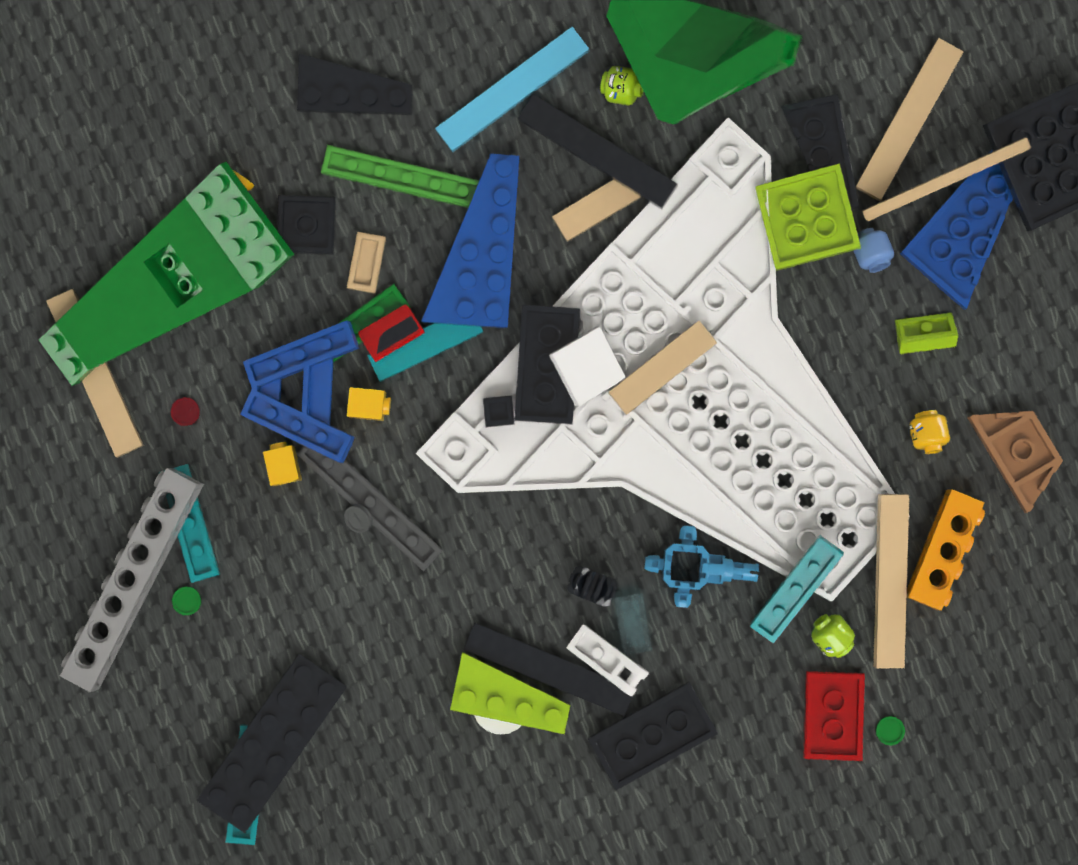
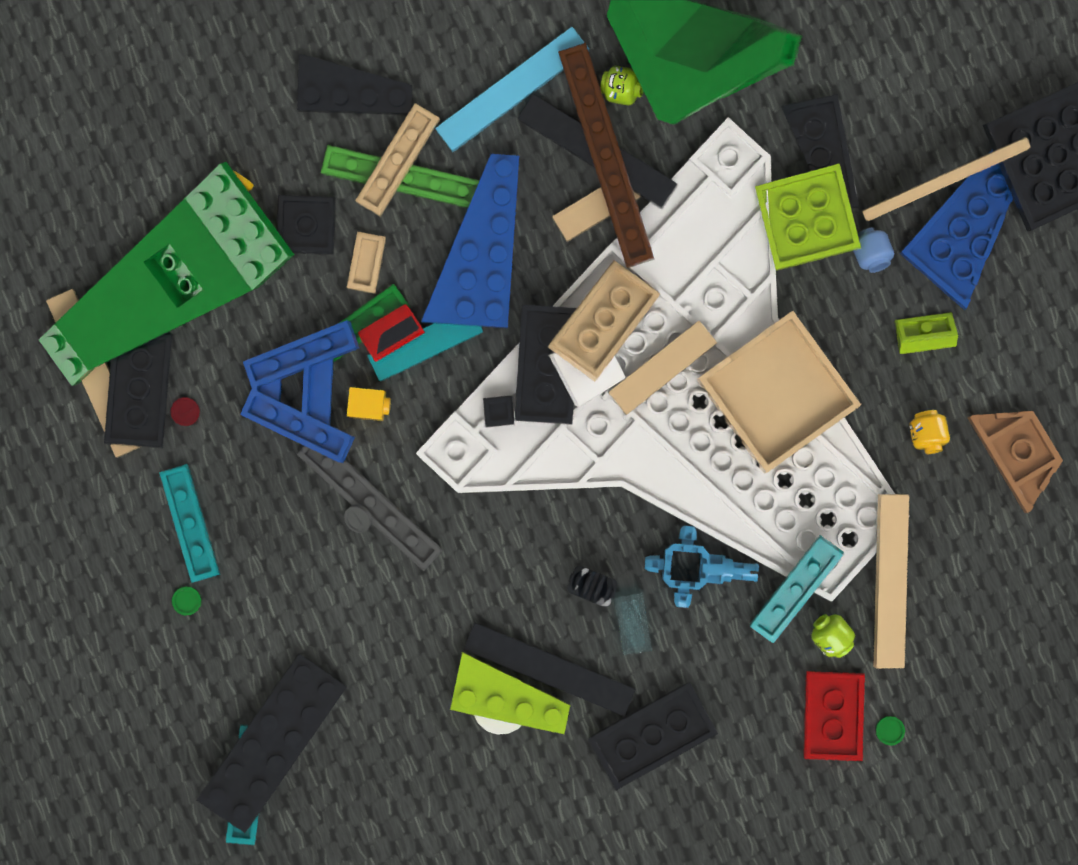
light grey brick [60,468,204,692] -> none
yellow brick [263,442,302,486] -> none
white plate [566,624,649,697] -> none
tan tile [855,38,964,201] -> none
light orange brick [907,489,985,611] -> none
none -> black tile [104,333,172,448]
none -> tan tile [355,103,440,217]
none -> tan tile [548,260,660,382]
none -> reddish brown tile [558,43,655,268]
none -> tan piece [697,311,861,474]

